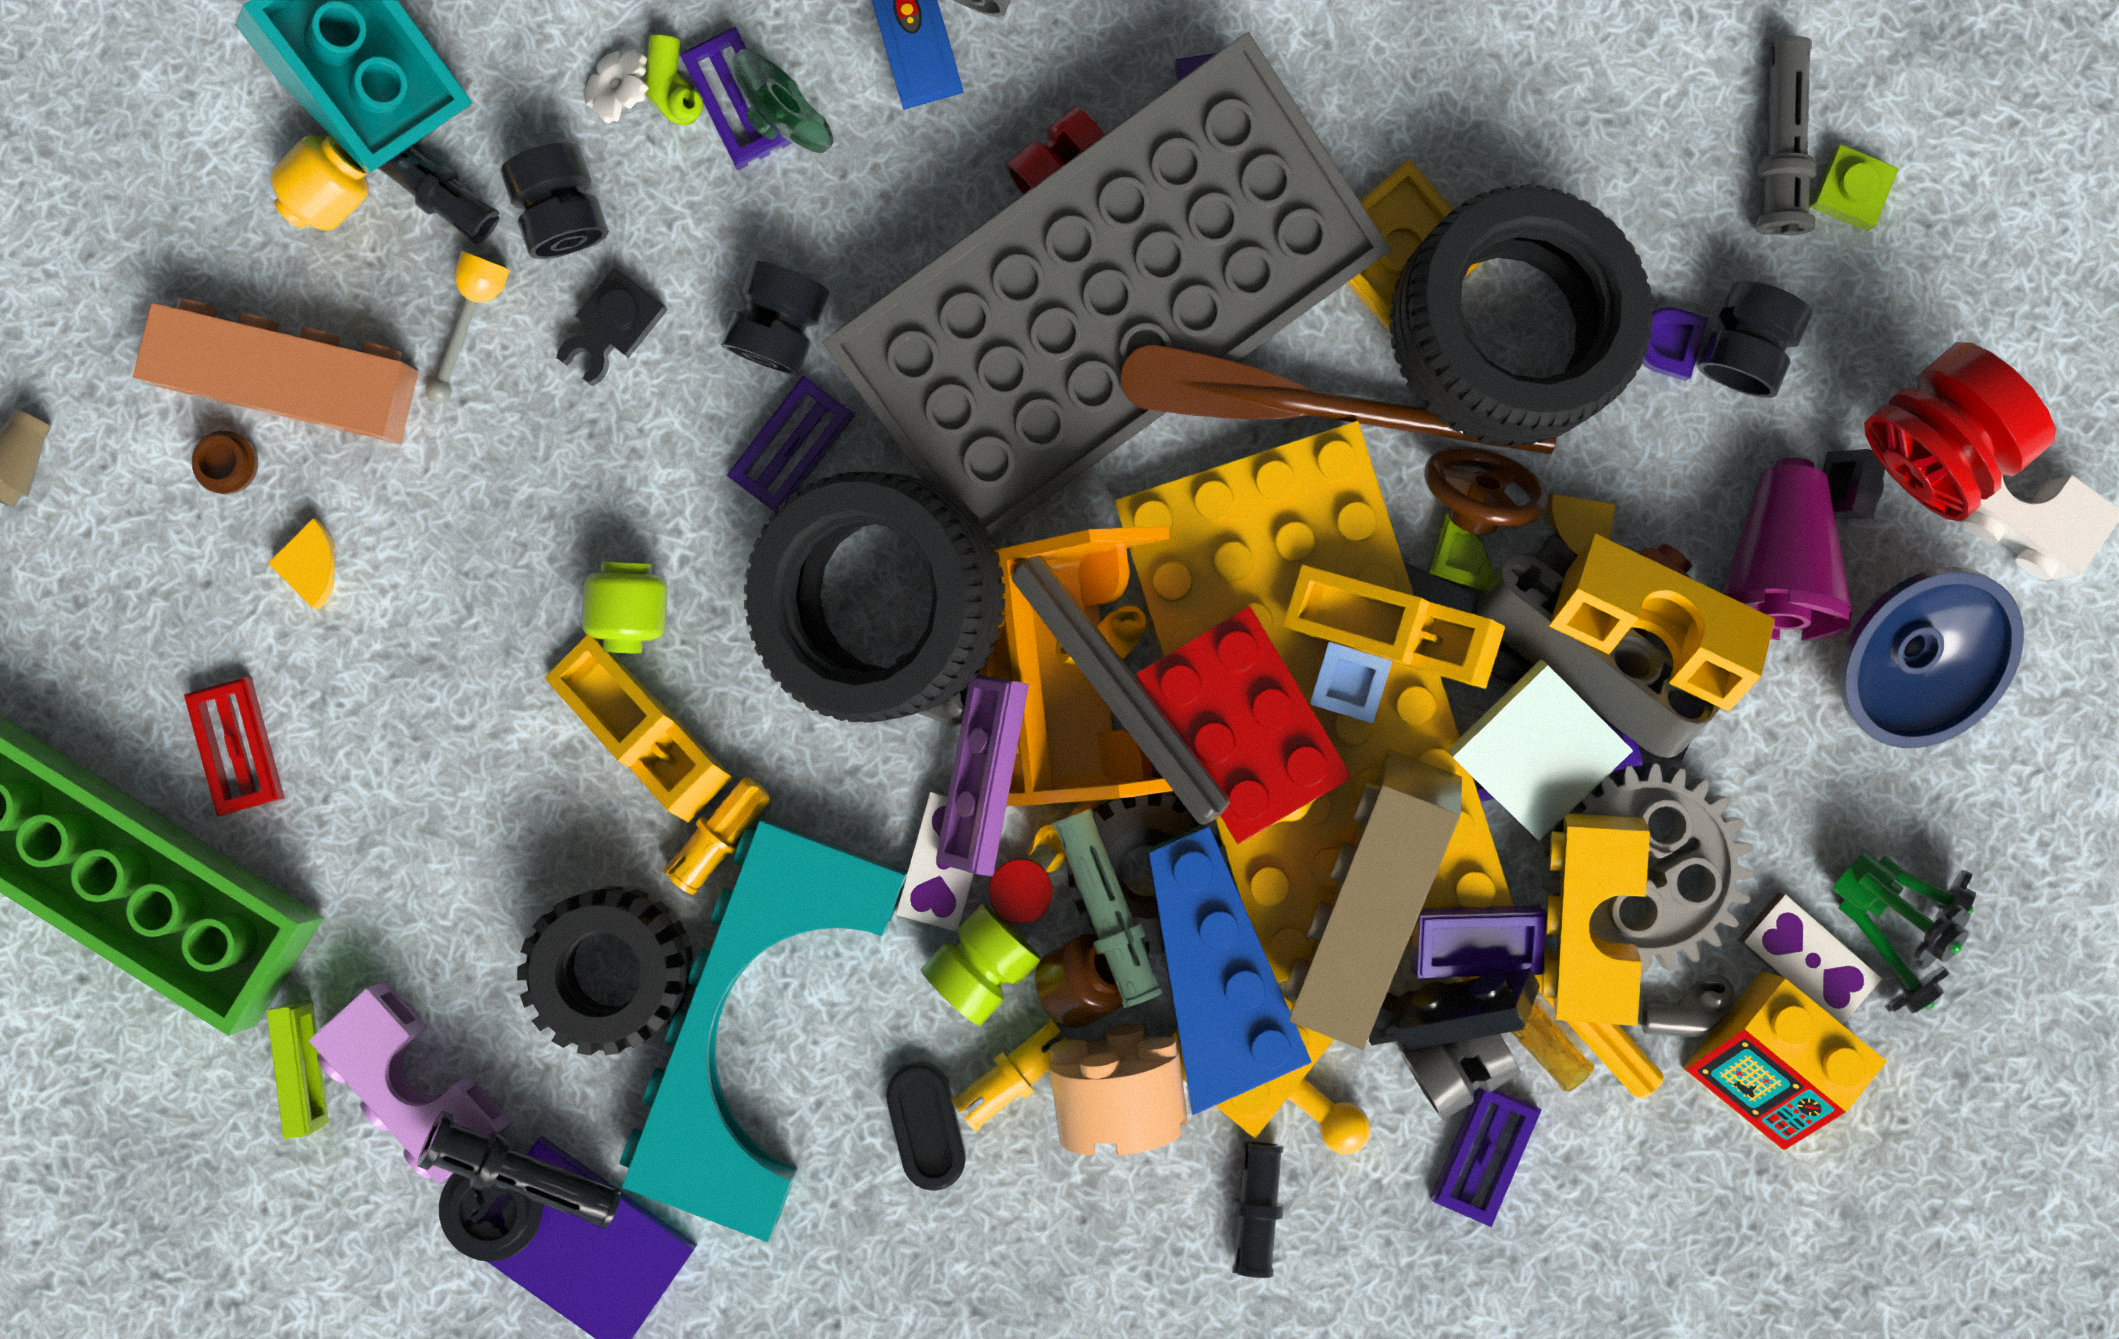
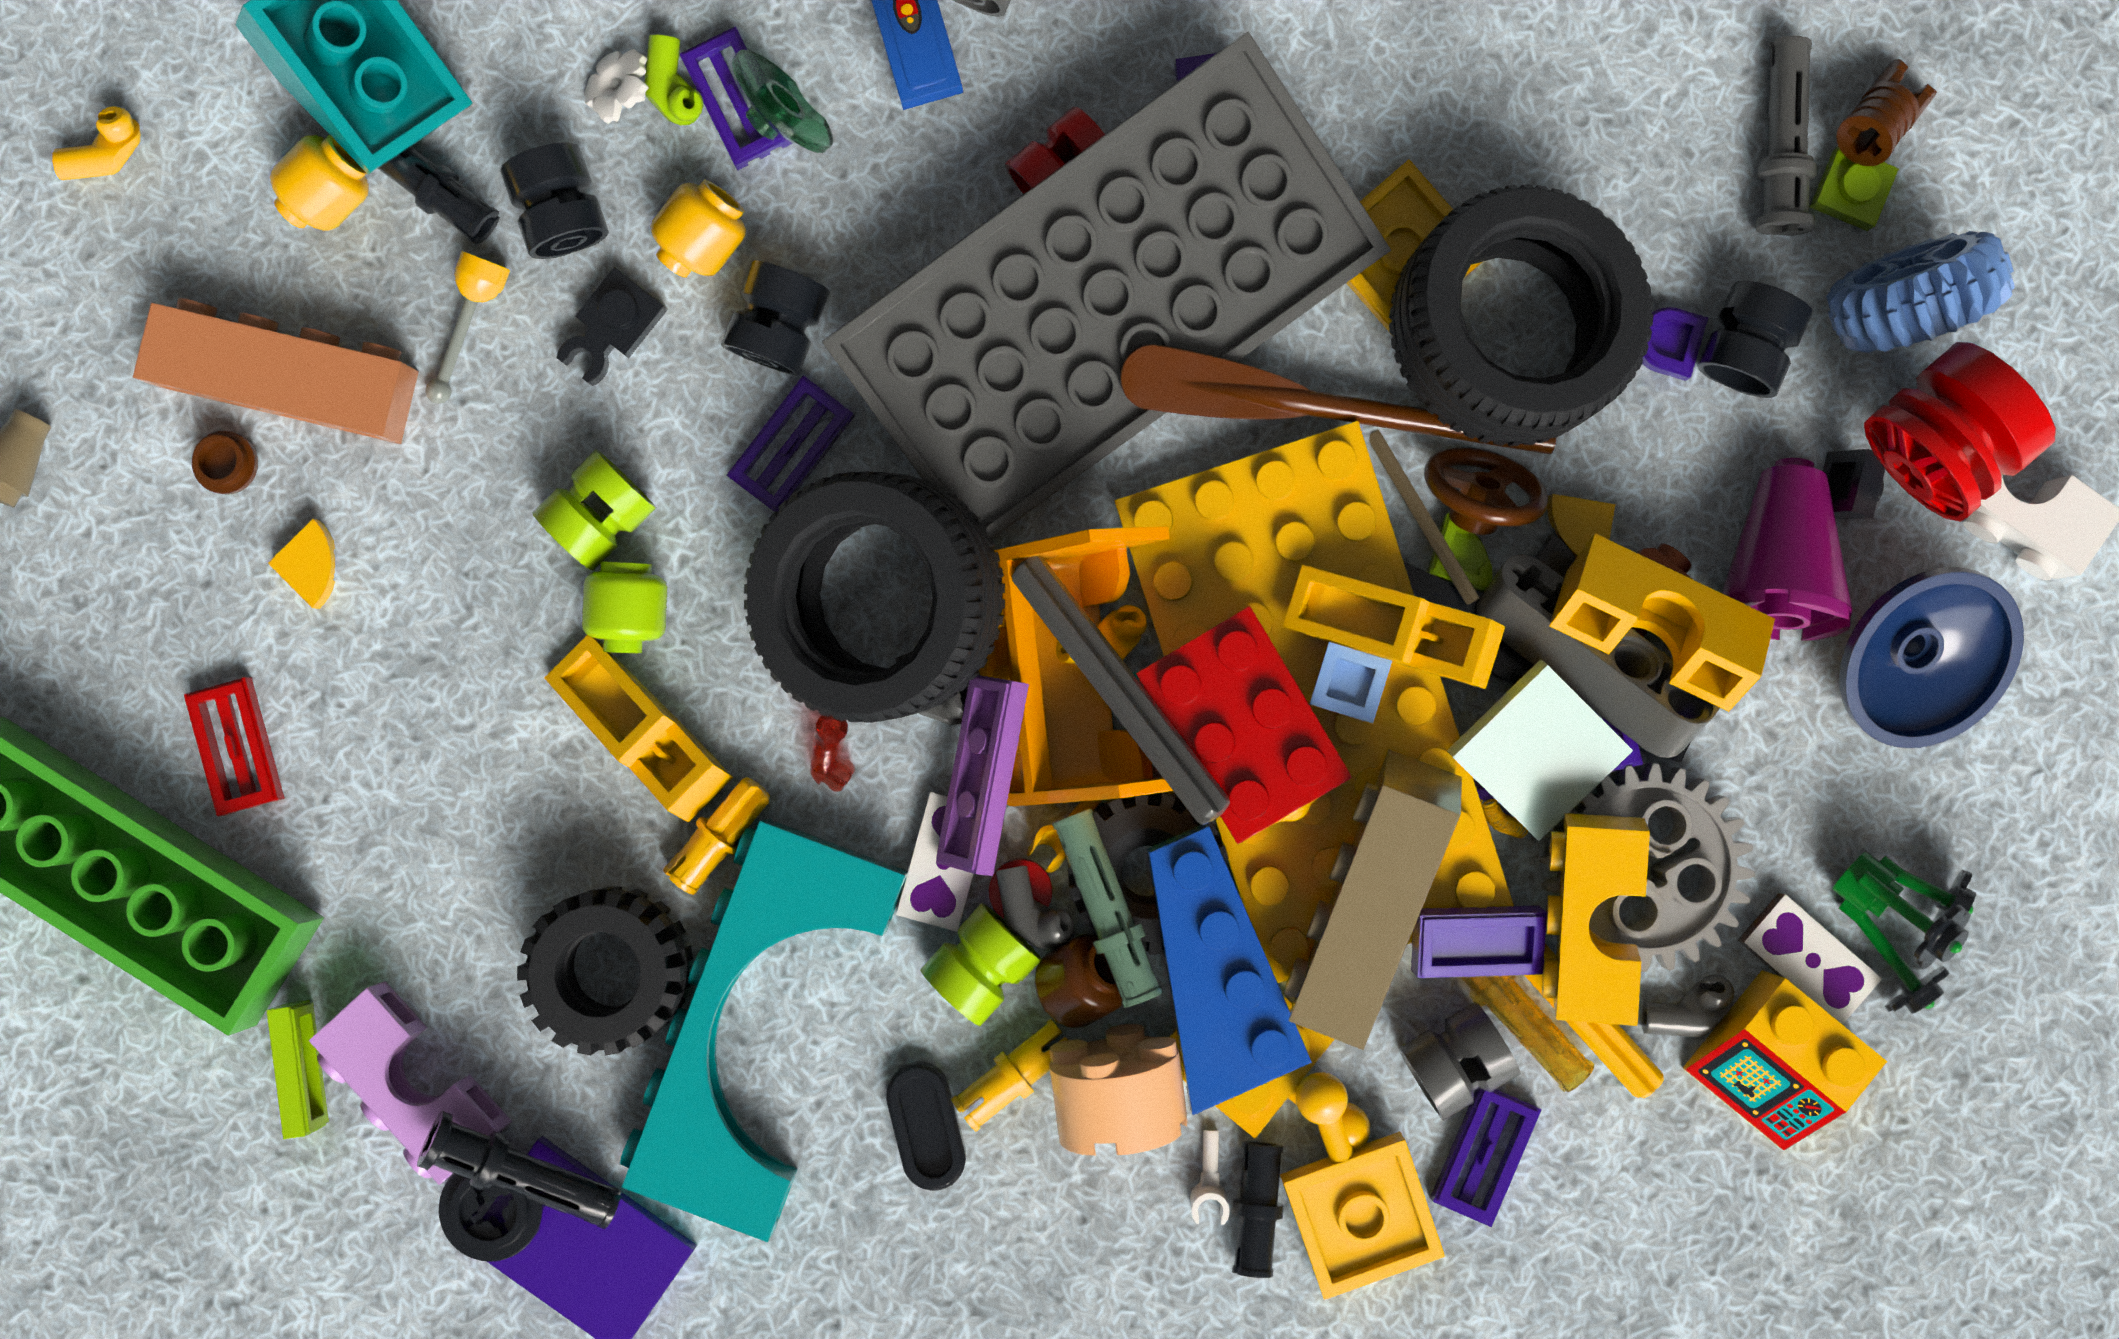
black hinge [1368,968,1540,1050] -> none
none -> yellow arm [52,106,141,180]
none -> lime wheel [532,449,656,571]
none -> yellow head [650,179,746,278]
none -> clear red arm [810,715,856,792]
none -> dark grey arm [996,866,1074,949]
none -> white hand [1190,1130,1230,1225]
none -> yellow plate [1280,1072,1445,1300]
none -> dark tan piece [1369,430,1479,605]
none -> yellow leg [1480,799,1528,839]
none -> medium blue gear [1826,231,2015,353]
none -> reddish brown hinge [1836,59,1937,166]

